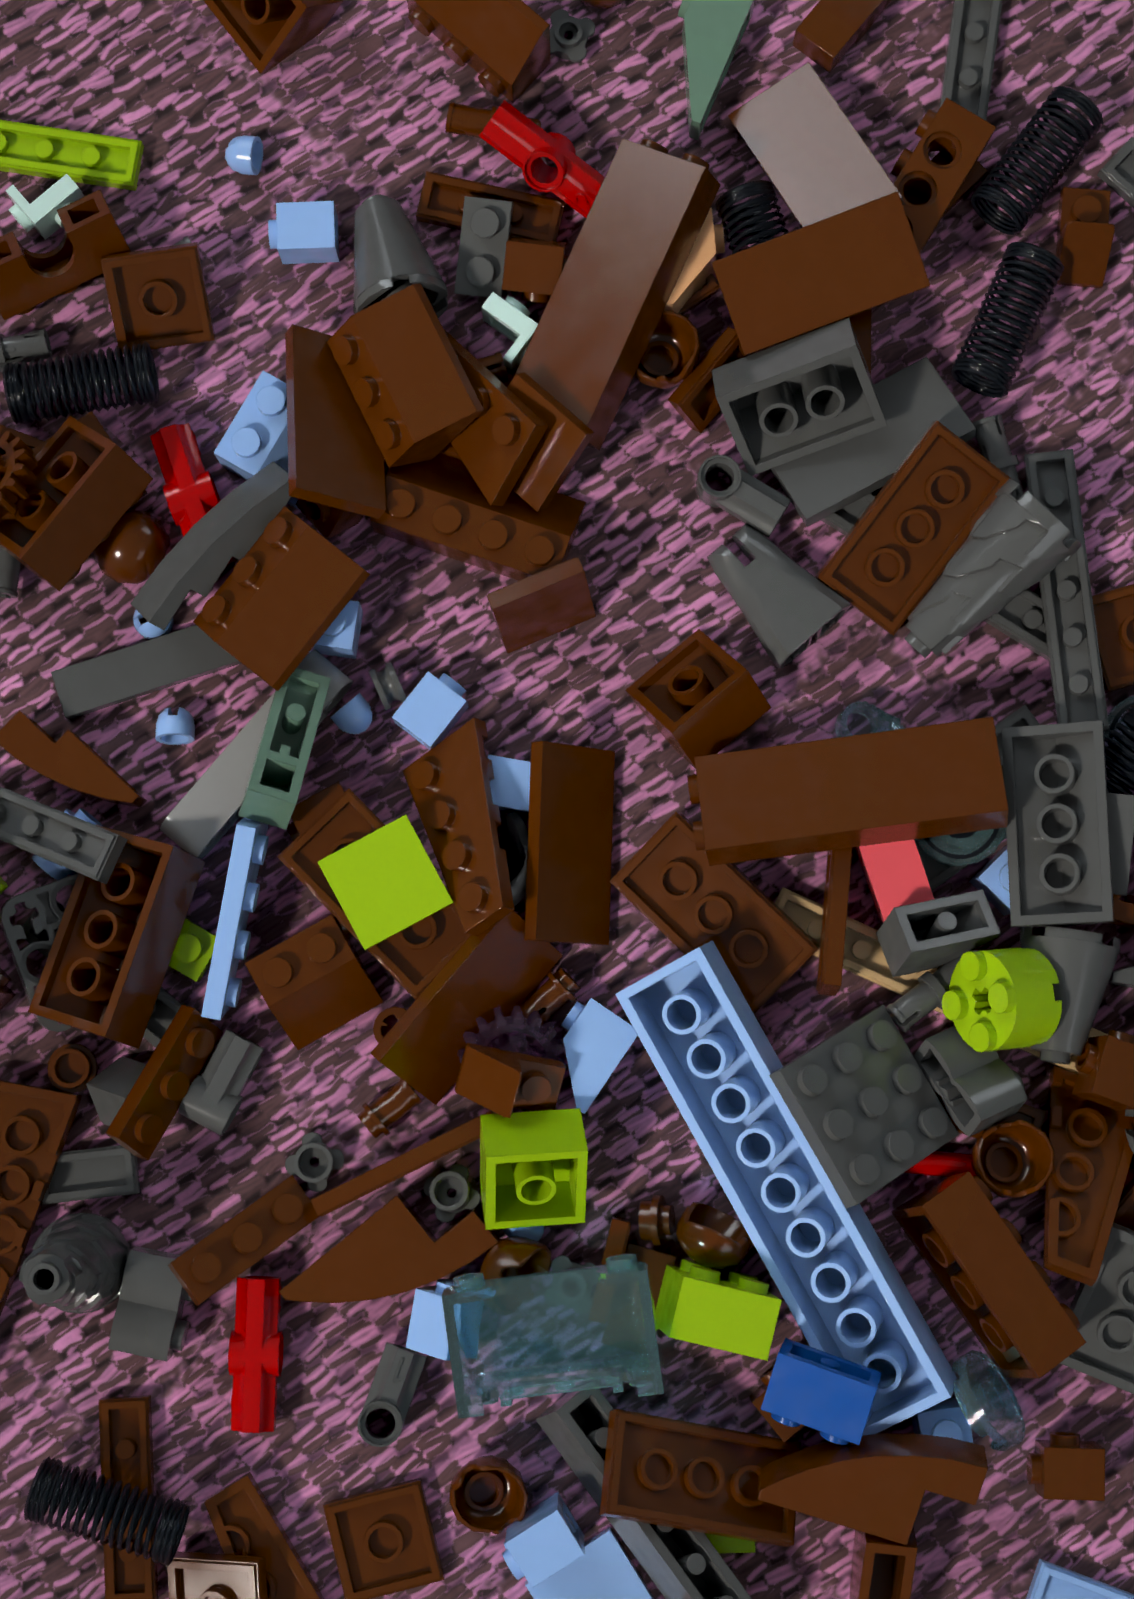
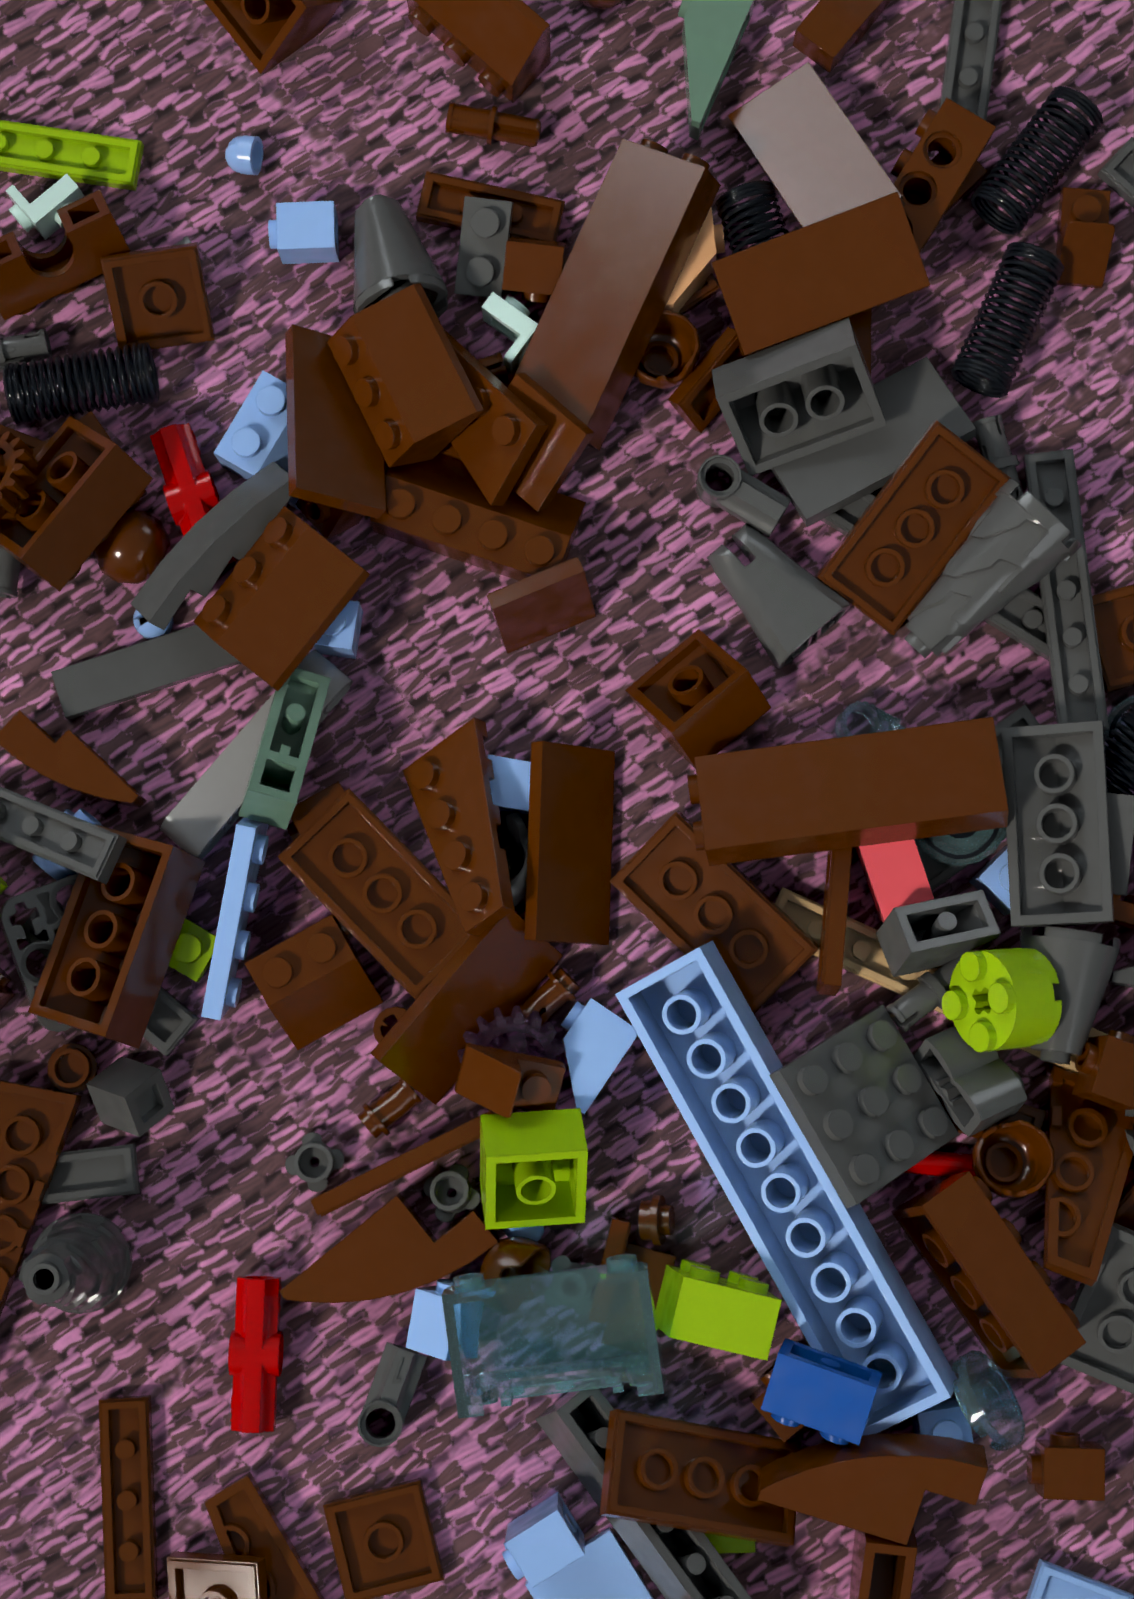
black piece [24,1456,190,1567] -> none
reddish brown plate [105,1005,223,1161] -> none
dark grey brick [108,1246,193,1362] -> none
light blue hinge [155,707,195,745] -> none
reddish brown plate [168,1175,321,1306] -> none
dark grey piece [178,1029,265,1136] -> none
lime tile [318,815,453,951] -> none
light blue hinge [330,693,372,734] -> none
dark grey bush [369,661,407,711] -> none
light blue brick [392,671,469,750] -> none
reddish brown hair [449,1455,529,1534] -> none
red piece [479,100,605,218] -> none
dark grey plate [550,9,595,63] -> none
reddish brown hair [676,1202,752,1270] -> none

